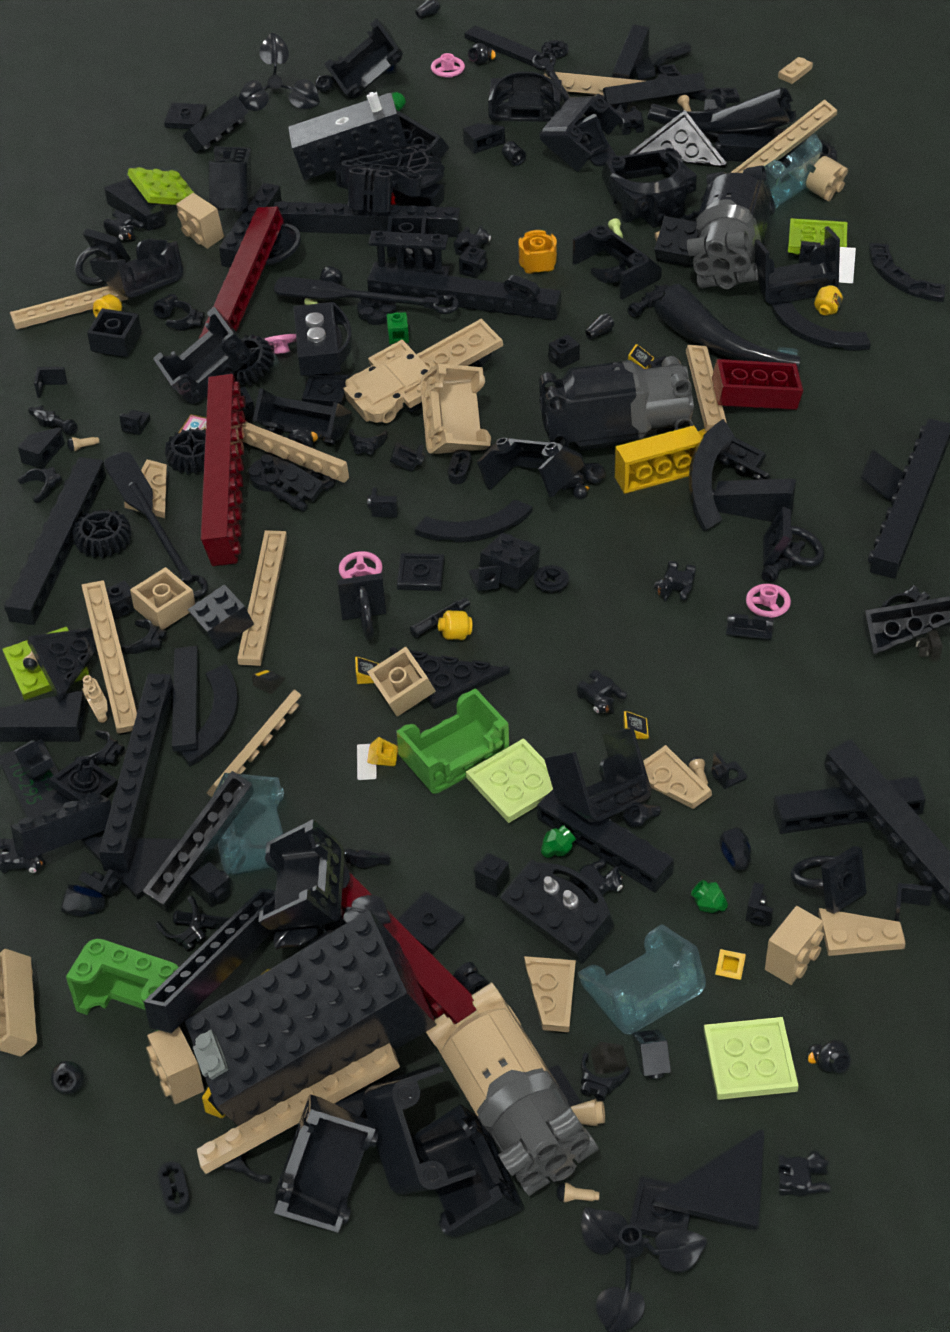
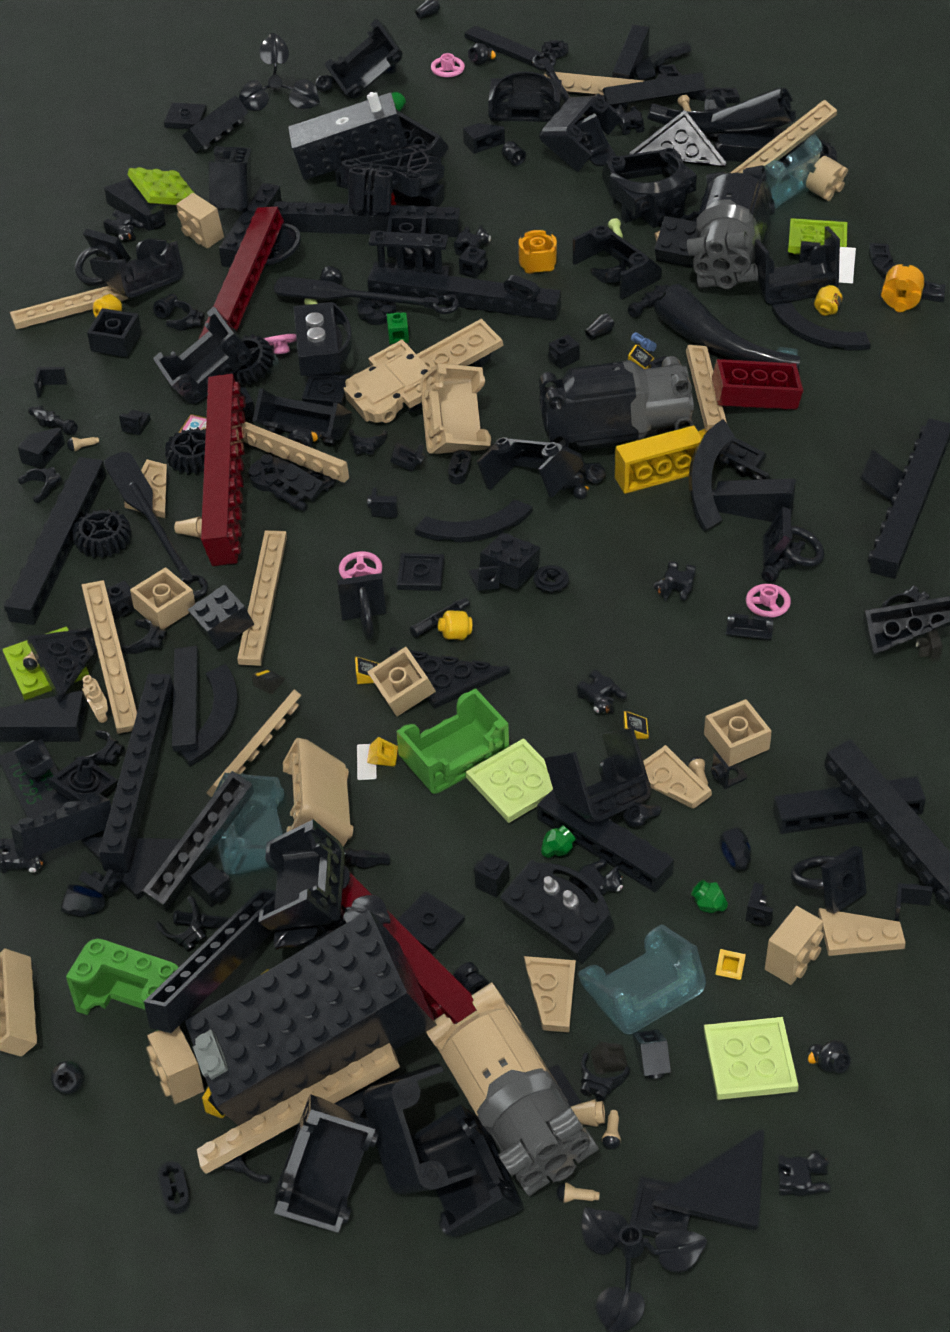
tan plate [778,57,813,84] -> none
none -> tan cone [174,516,202,538]
none -> tan windscreen [283,738,353,847]
none -> tan piece [602,1110,621,1149]
none -> medium blue piece [631,332,657,352]
none -> tan brick [704,699,772,766]
none -> light orange brick [881,264,924,312]

